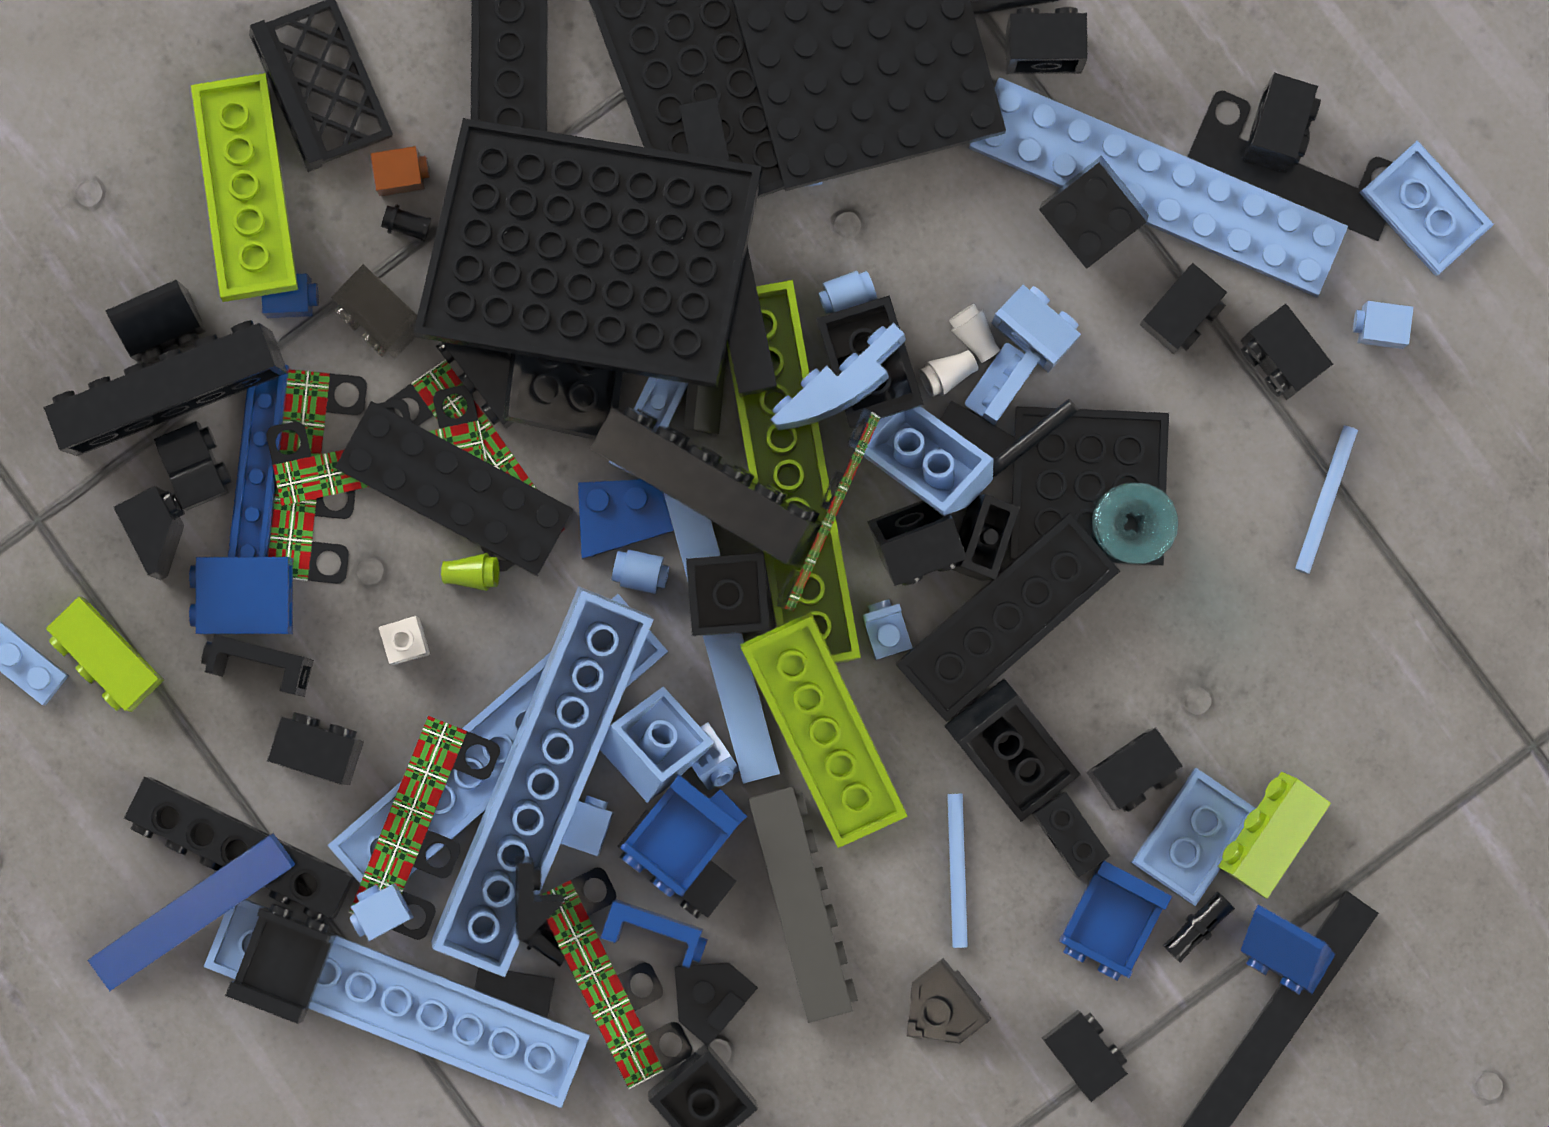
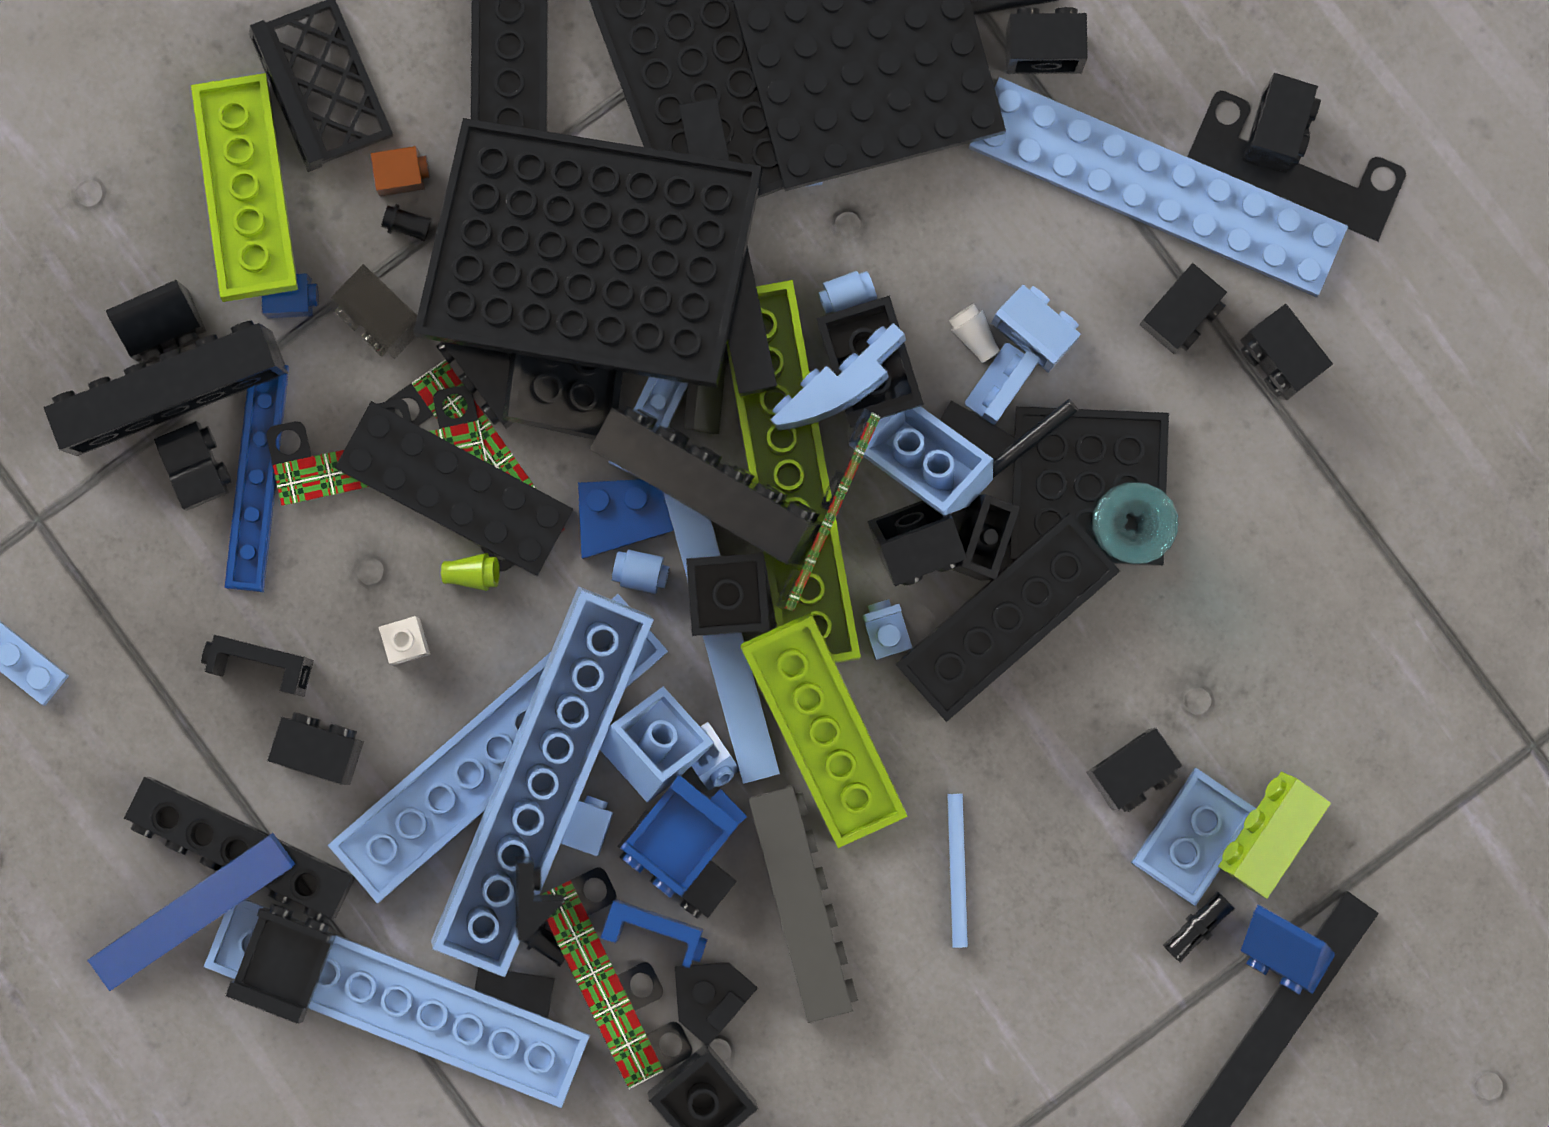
lime brick [45,596,164,712] -> none
black slope [114,486,185,580] -> none
blue panel [189,557,293,634] -> none
piece [268,369,367,584] -> none
piece [349,716,500,940] -> none
light blue brick [350,884,414,941] -> none
black plate [907,958,991,1044] -> none
white cone [919,350,978,397] -> none
black slope [945,679,1081,822] -> none
black brick [1032,792,1110,878] -> none
black brick [1039,155,1149,269] -> none
black brick [1042,1010,1128,1102] -> none
blue panel [1059,860,1172,981] -> none
light blue bar [1295,425,1358,574] -> none
light blue brick [1353,301,1414,349] -> none
light blue tile [1359,140,1494,276] -> none

